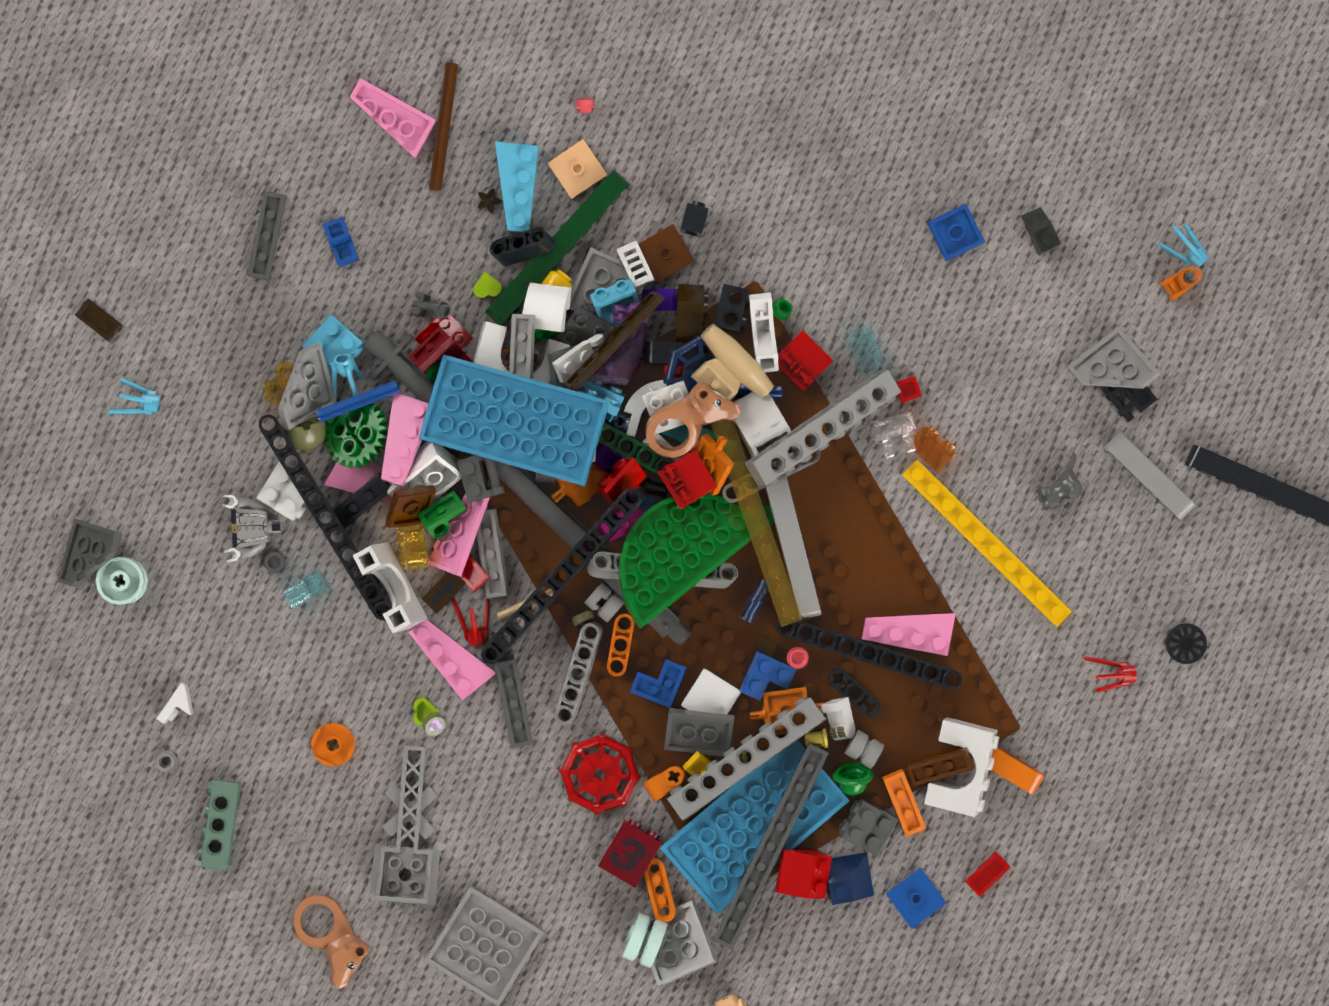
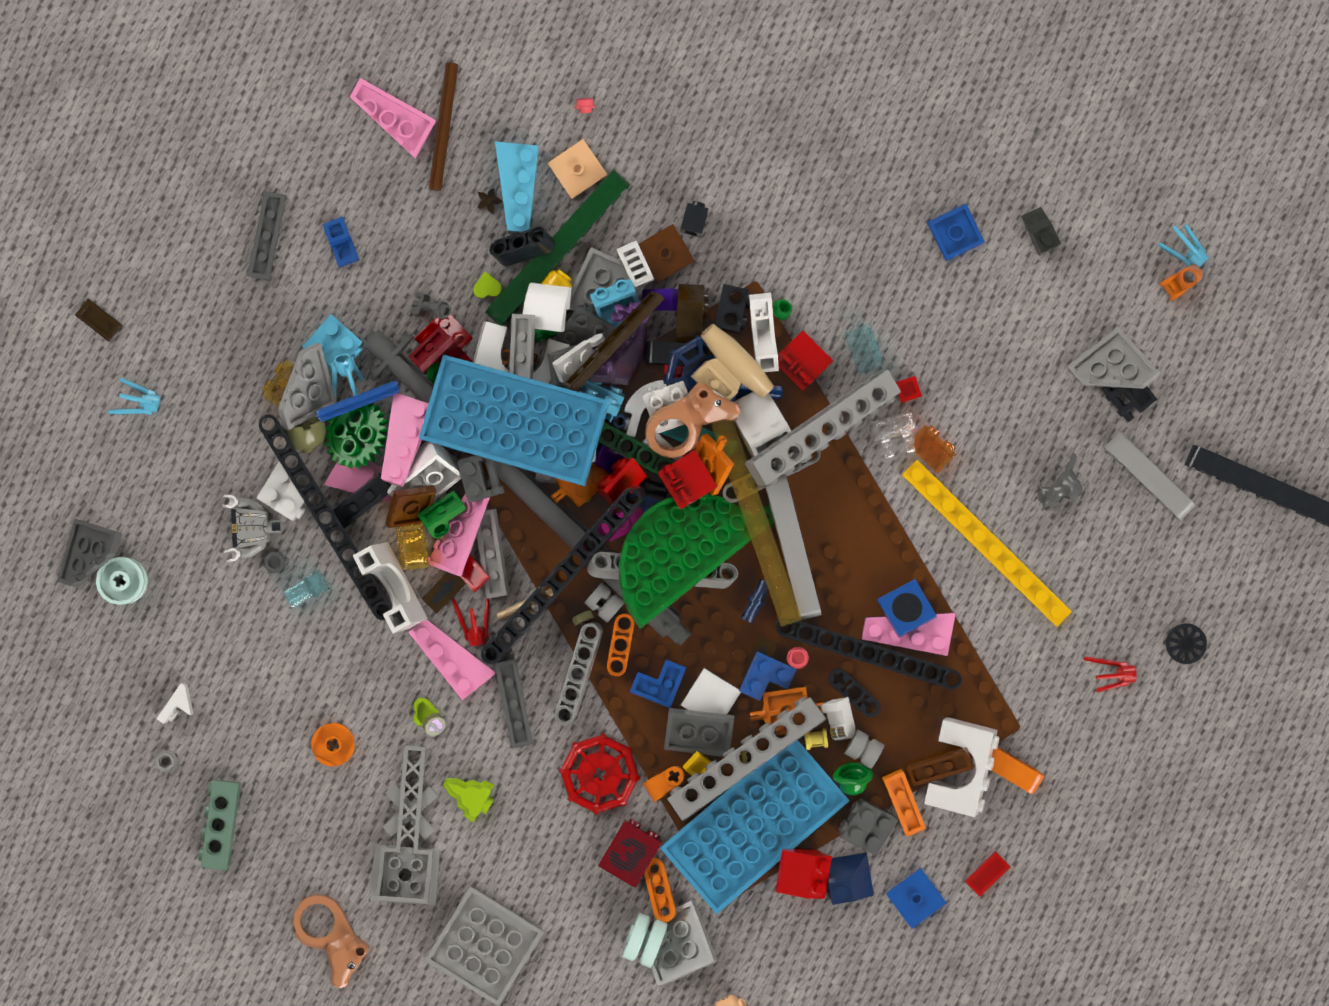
dark grey plate [713,743,829,950] -> none
none -> lime rock [443,778,495,822]
none -> blue tile [877,579,937,638]

